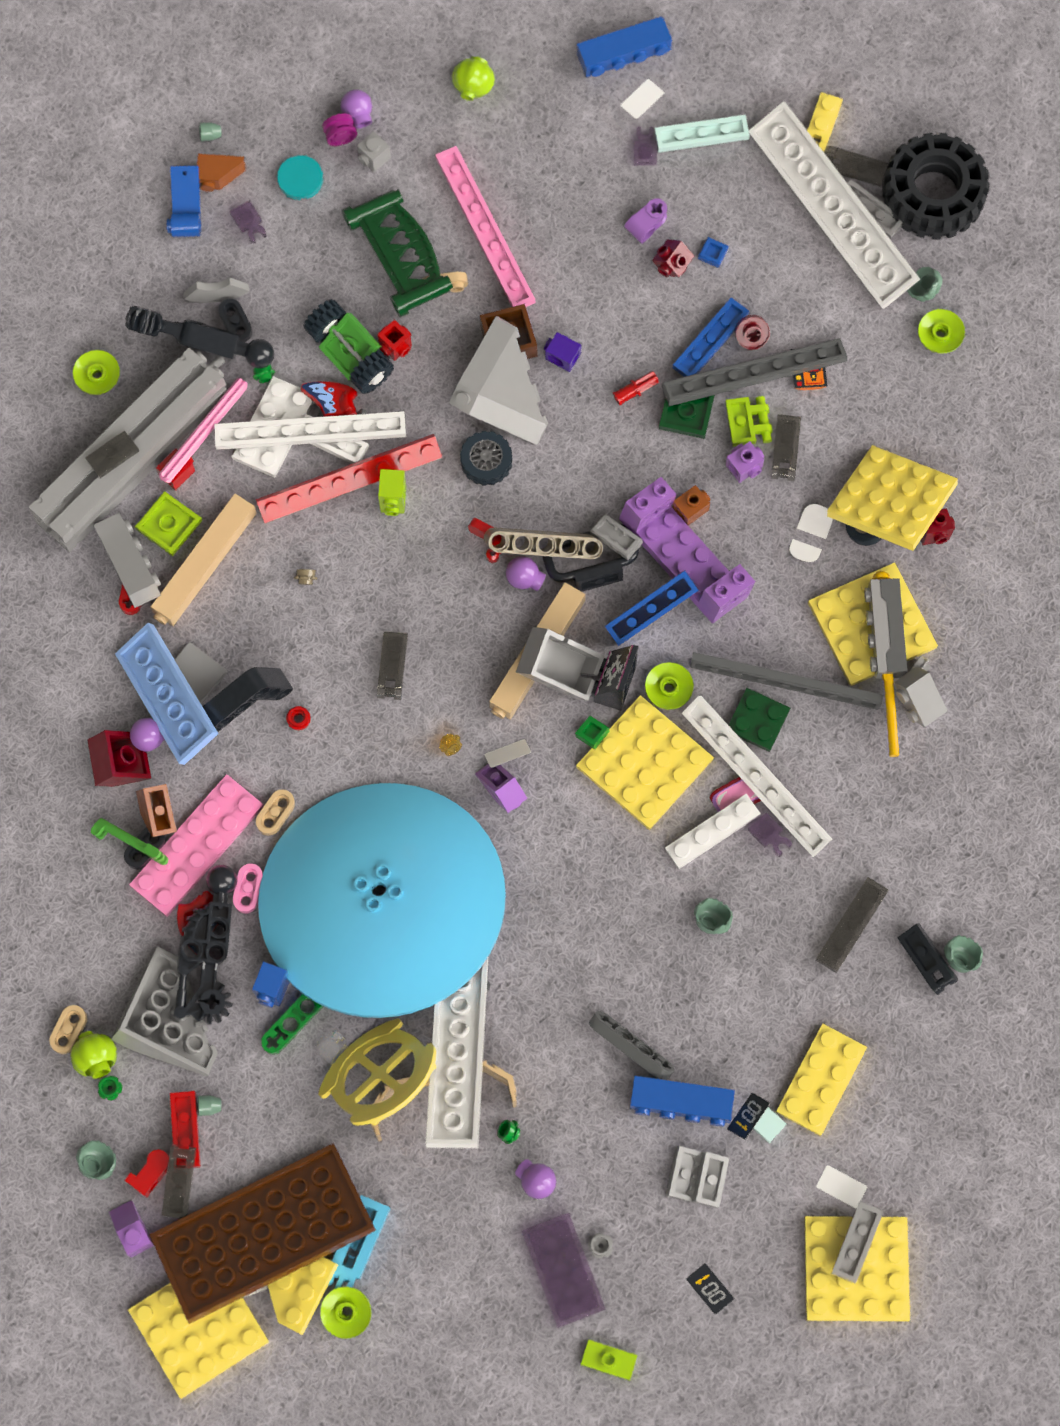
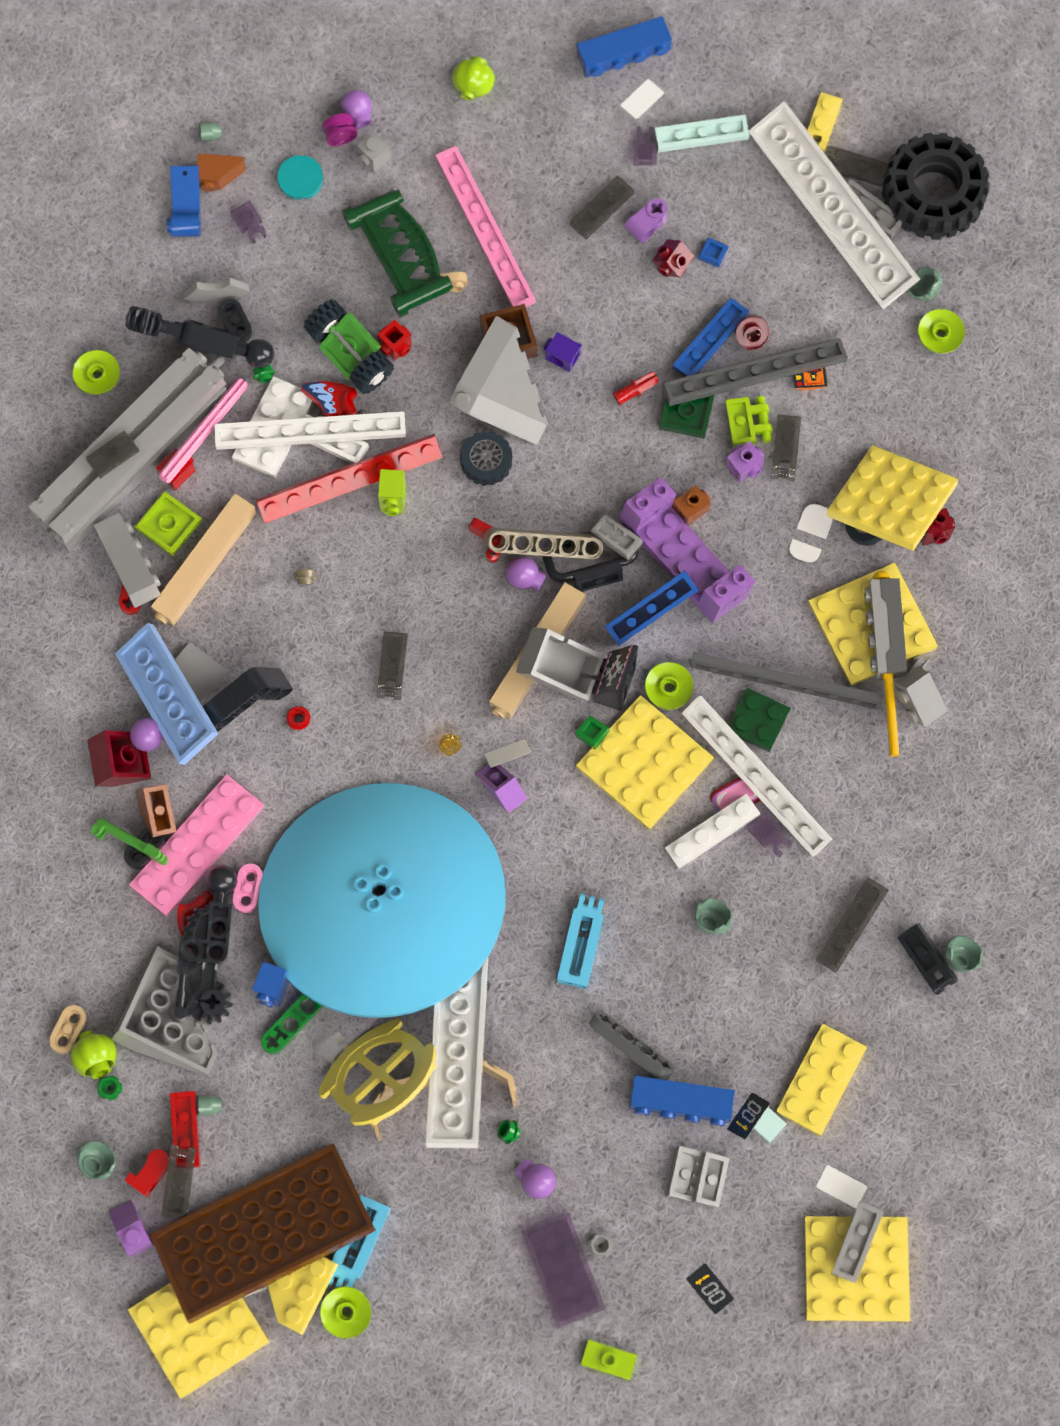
tan plate [256,790,295,836] -> none
none -> medium azure hinge [557,893,605,989]
none -> clear smoke plate [570,175,634,240]

